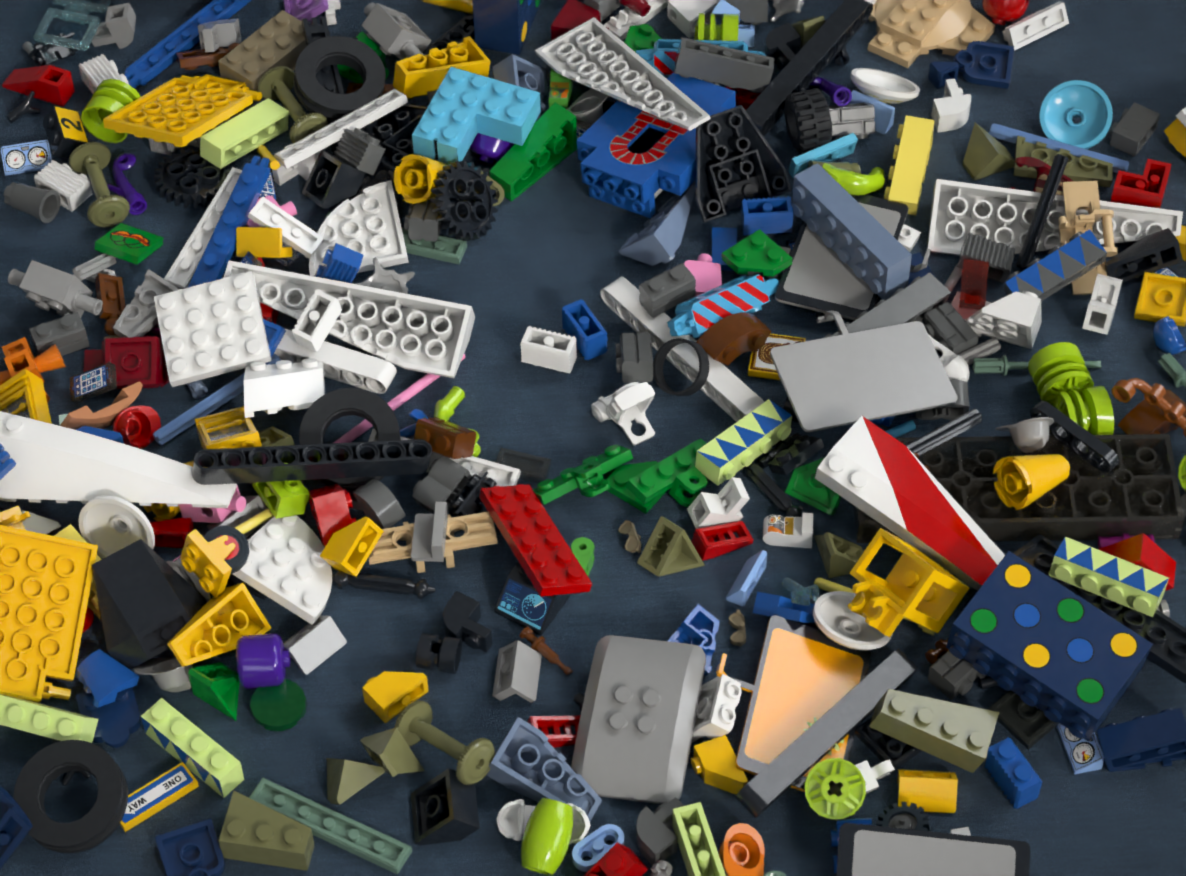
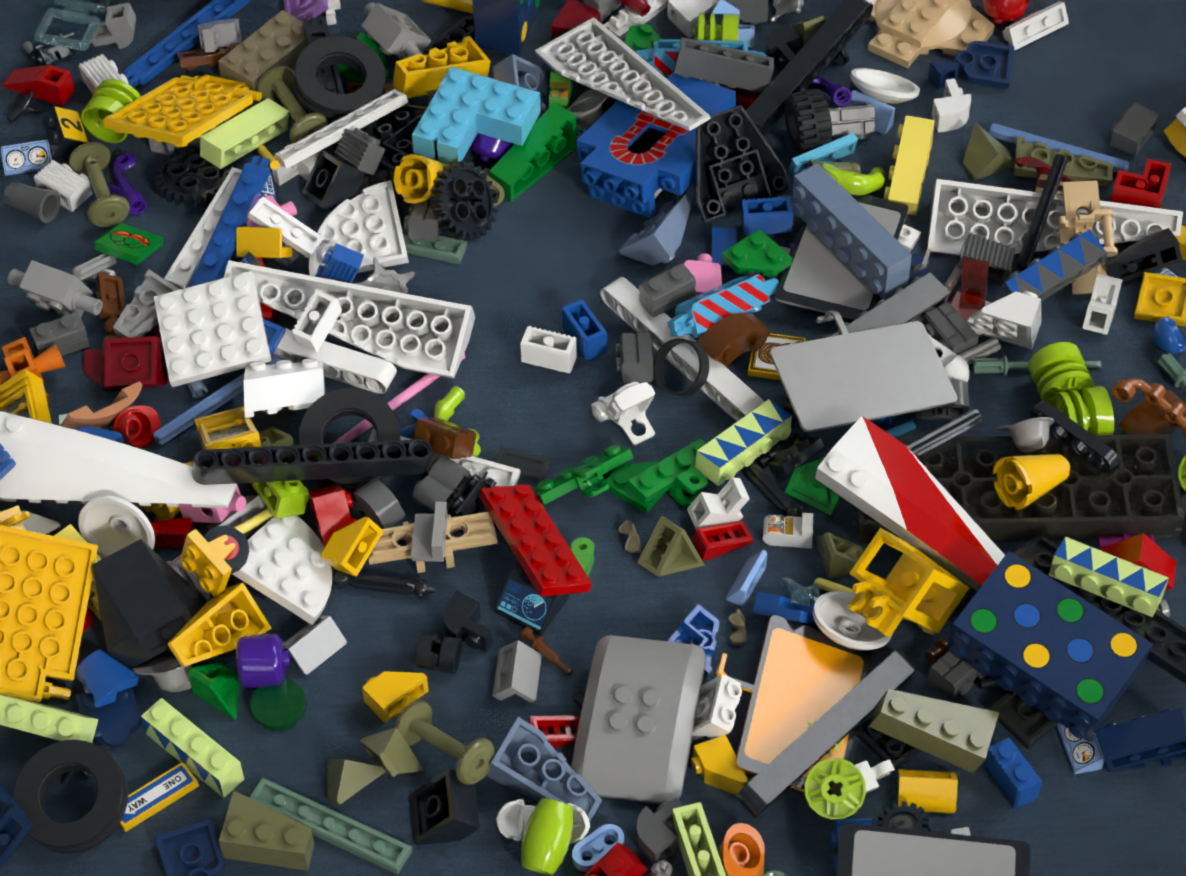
tile [70,362,117,404] -> none
medium azure dish [1040,80,1113,149] -> none

